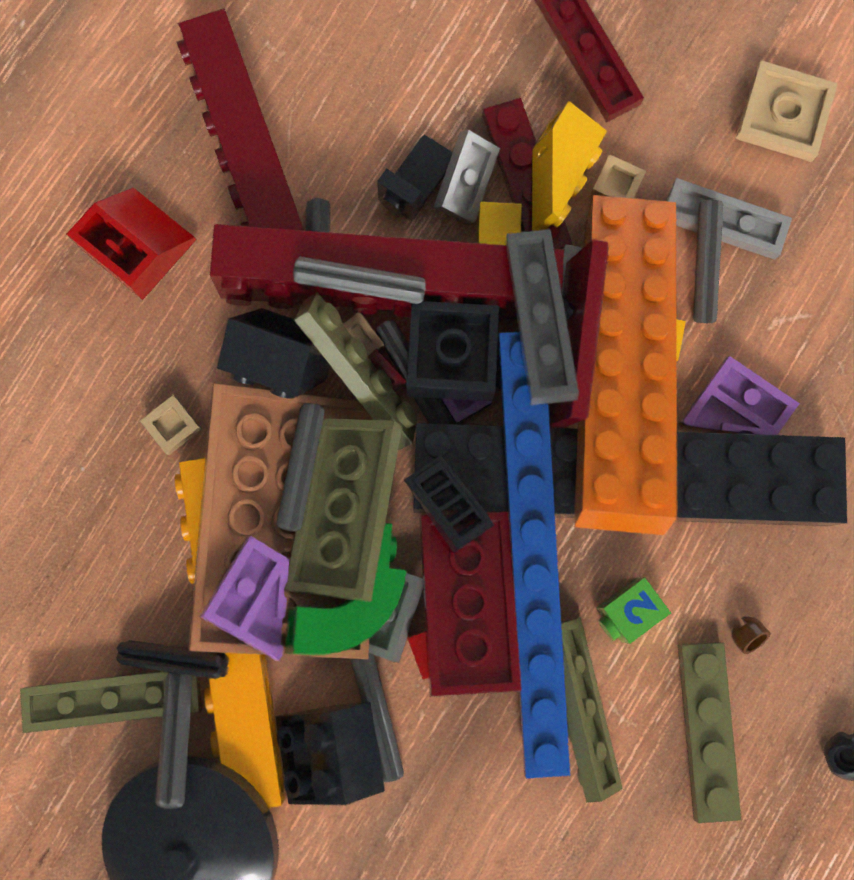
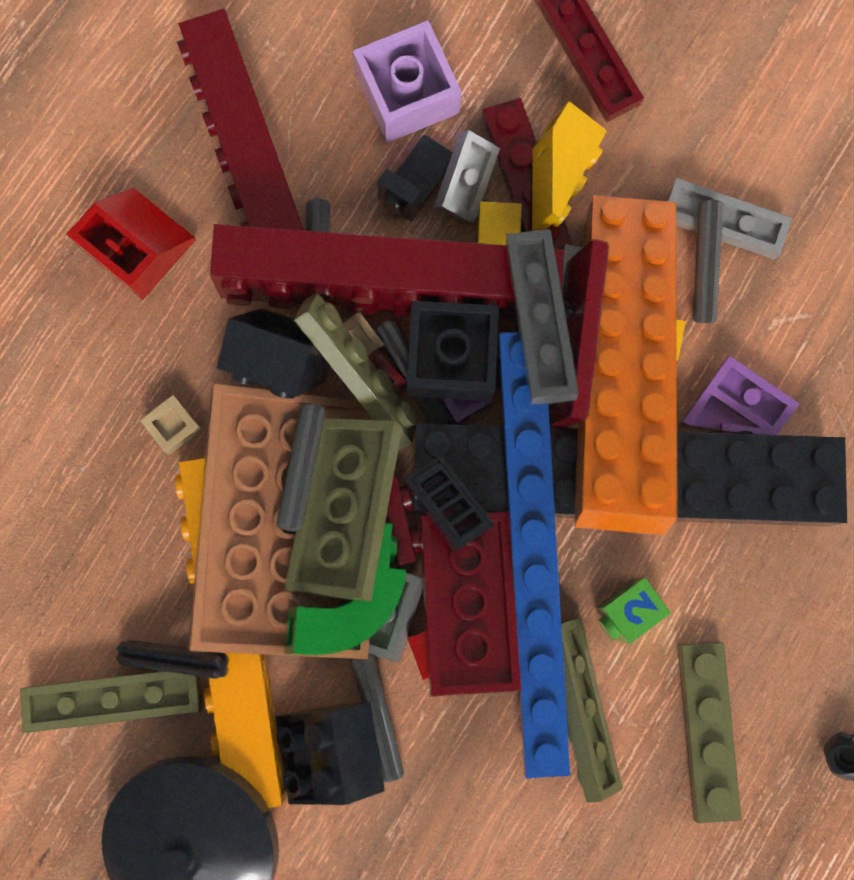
dark grey axle [156,672,193,808] -> none
medium lavender wing [200,536,289,661] -> none
dark grey axle [293,257,426,304] -> none
tan plate [591,154,646,198] -> none
reddish brown hinge [731,616,771,654] -> none
tan plate [735,60,838,162] -> none
none -> lavender brick [353,20,462,143]
none -> dark red plate [387,477,421,566]

